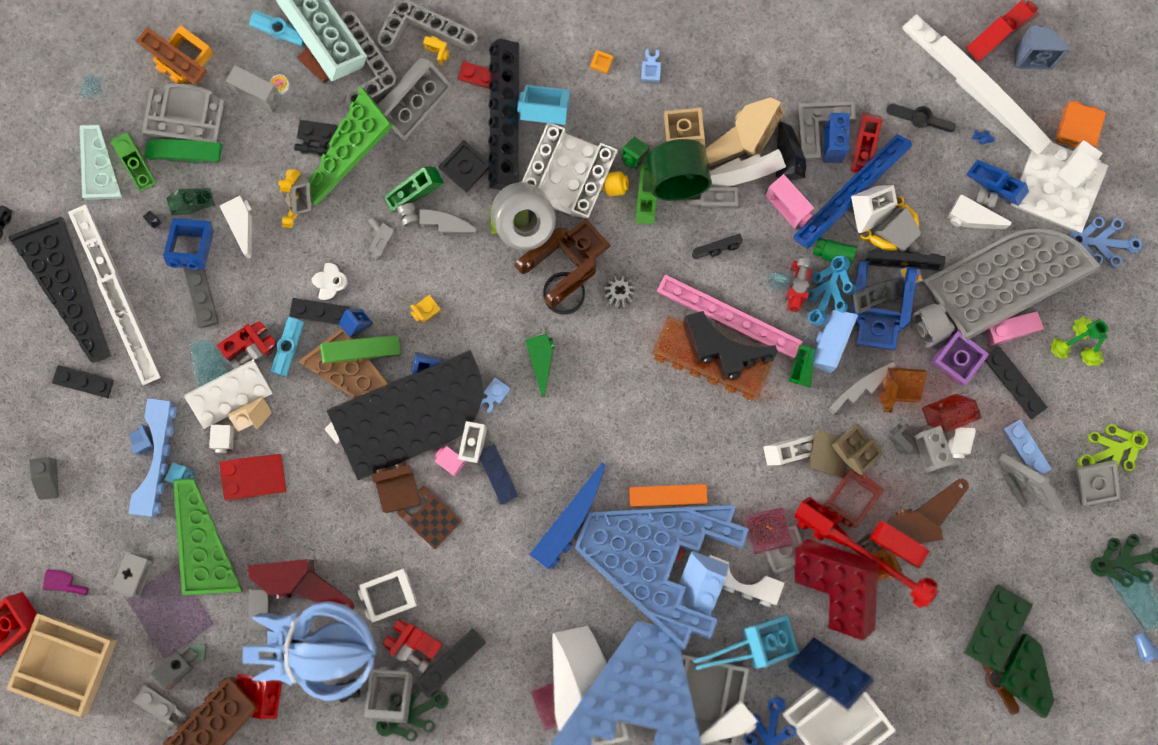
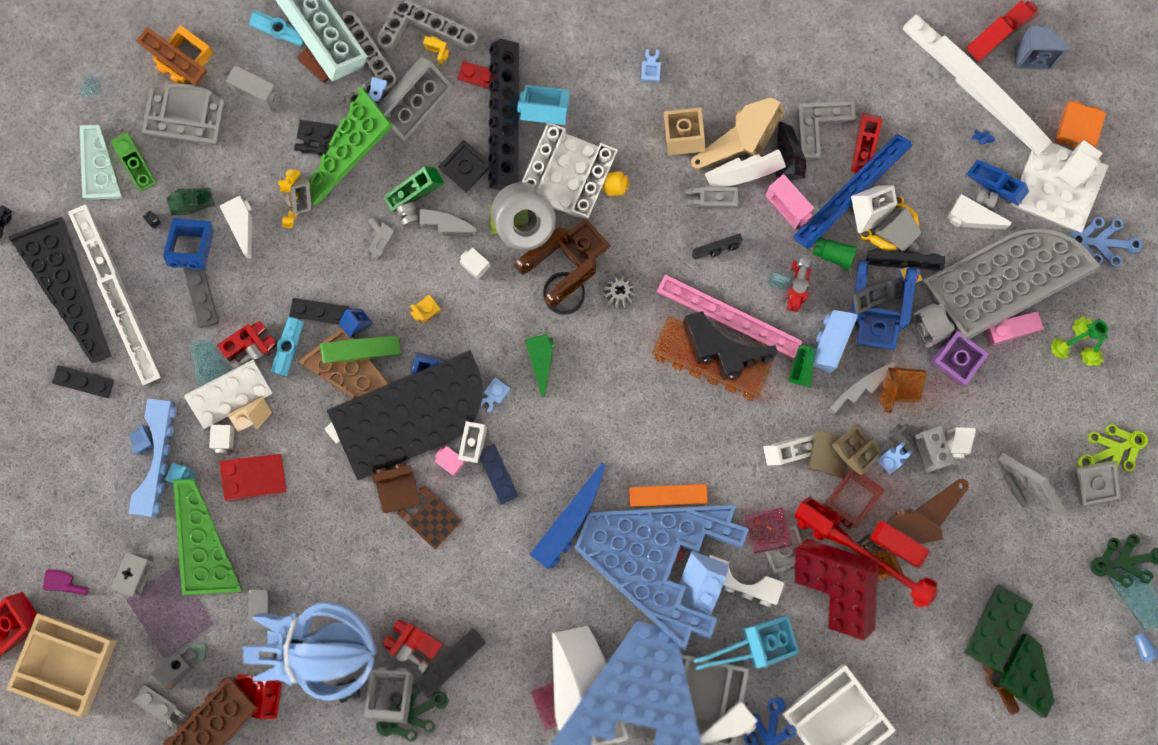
dark grey slope [29,457,59,499] -> none
green slope [145,139,222,163] -> none
dark red slope [247,559,355,610] -> none
tile [270,75,290,94] -> none
white plate [312,263,348,300] -> none
white window [358,569,419,623] -> none
light orange tile [590,50,614,74] -> none
green slope [621,137,650,170] -> none
bright green slope [635,164,657,224] -> none
dark green piece [647,139,712,201] -> none
dark blue plate [788,637,874,711] -> none
dark azure plant [807,256,856,326] -> none
blue window [823,113,850,163] -> none
black piece [886,103,956,132] -> none
clear red window [922,393,982,433] -> none
black plate [985,346,1048,419] -> none
light blue plate [1003,419,1051,474] -> none
none -> light blue piece [369,77,387,102]
none -> white brick [460,247,490,280]
none -> light blue plate [877,442,912,475]

